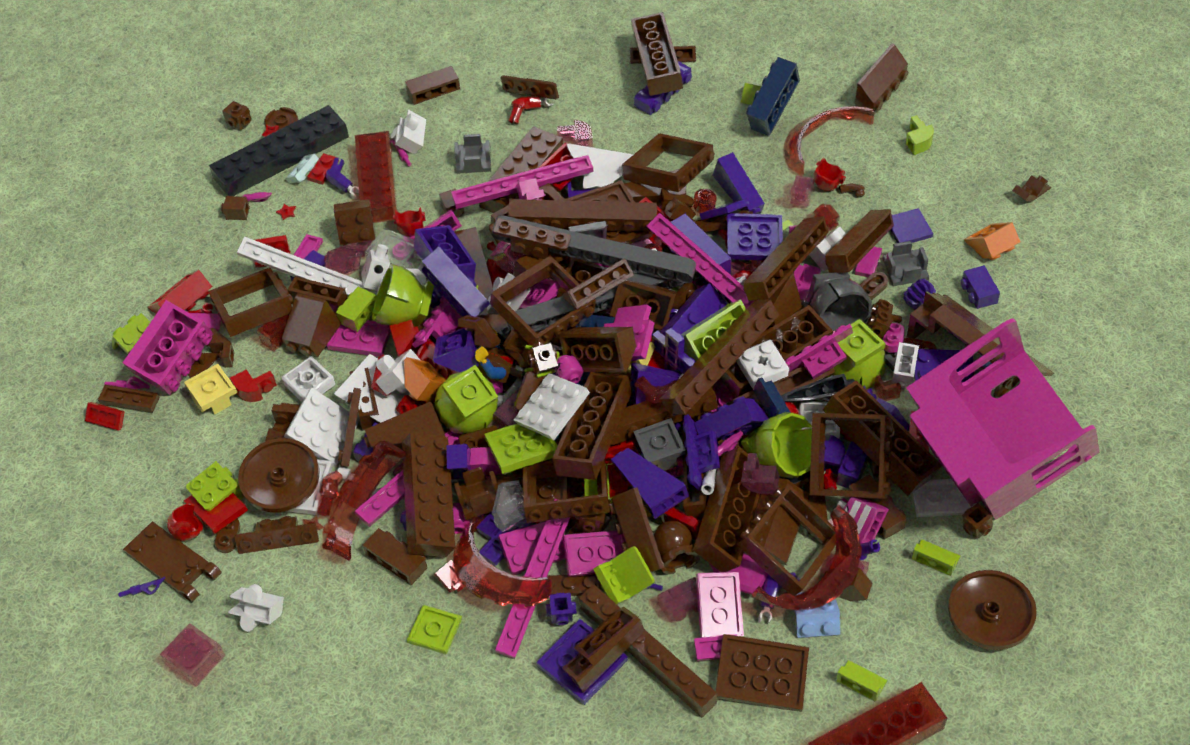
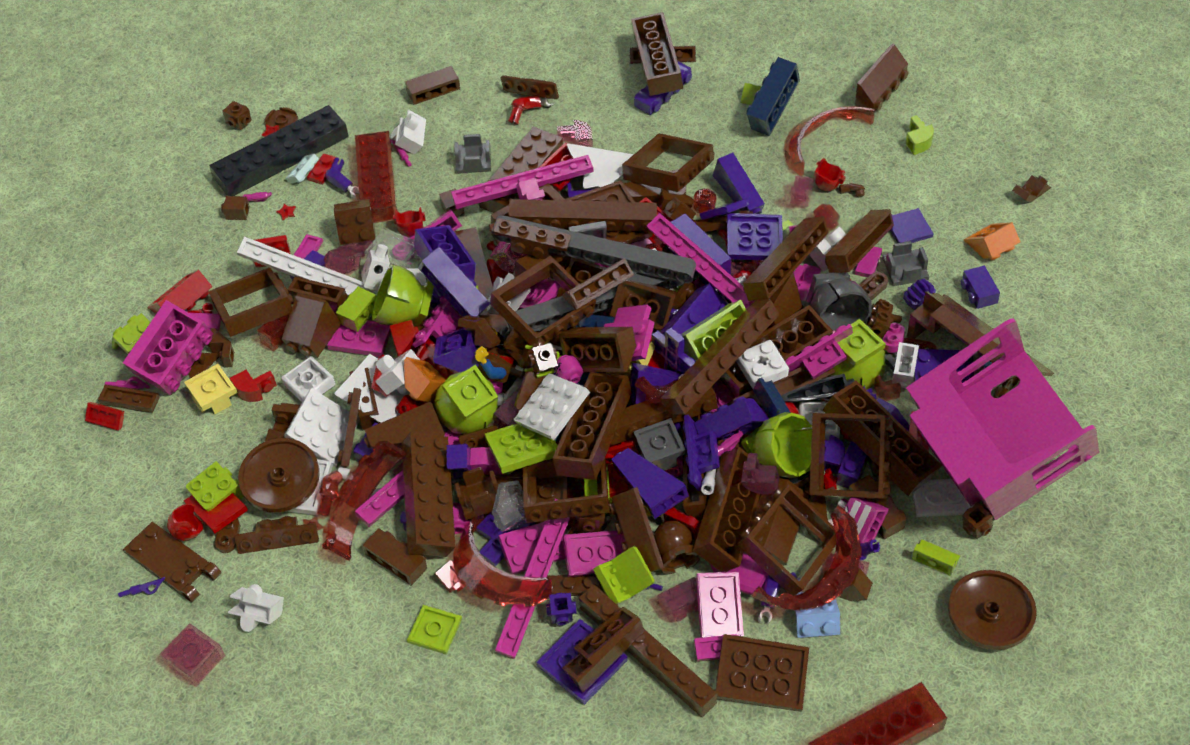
lime panel [836,660,887,702] -> none

